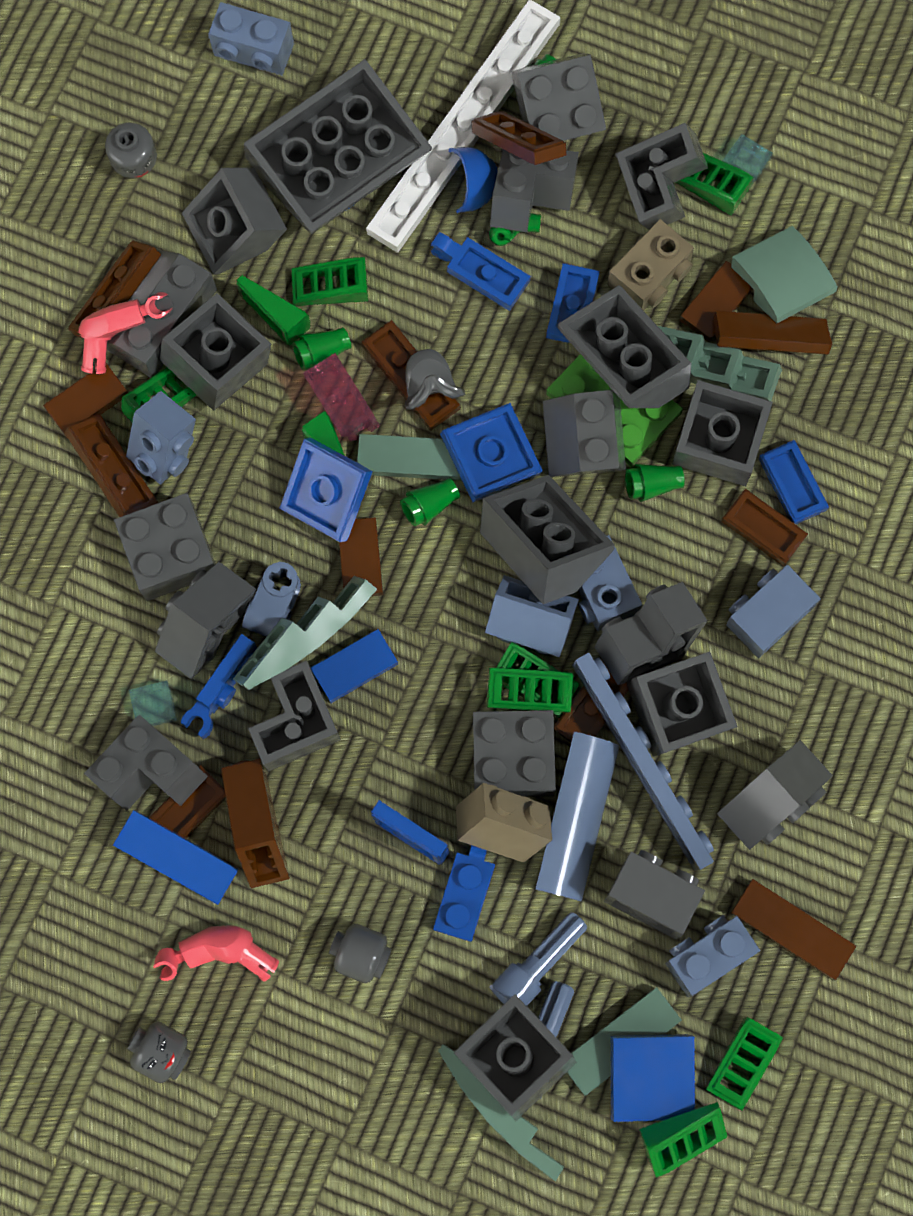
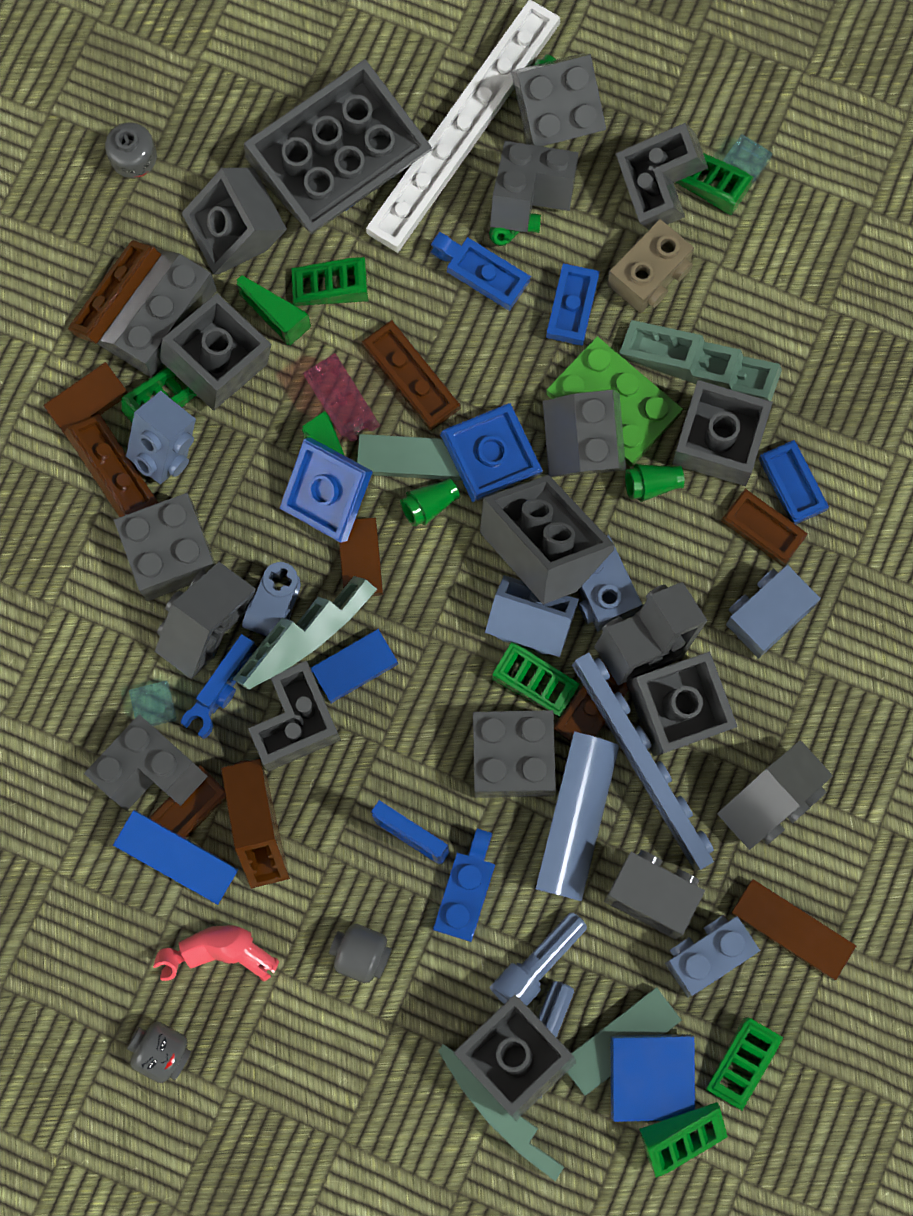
coral arm [78,292,172,374] -> none
sand blue brick [208,2,294,76] -> none
green cone [292,327,351,371] -> none
dark grey piece [405,349,465,410] -> none
blue helmet [449,147,498,213] -> none
dark tan brick [456,783,552,863] -> none
reddish brown tile [471,111,567,165] -> none
green slope [487,668,573,713] -> none
dark grey slope [558,285,692,408] -> none
reddish brown tile [679,260,753,342] -> none
reddish brown tile [713,311,832,354] -> none
sand green slope [731,226,837,323] -> none

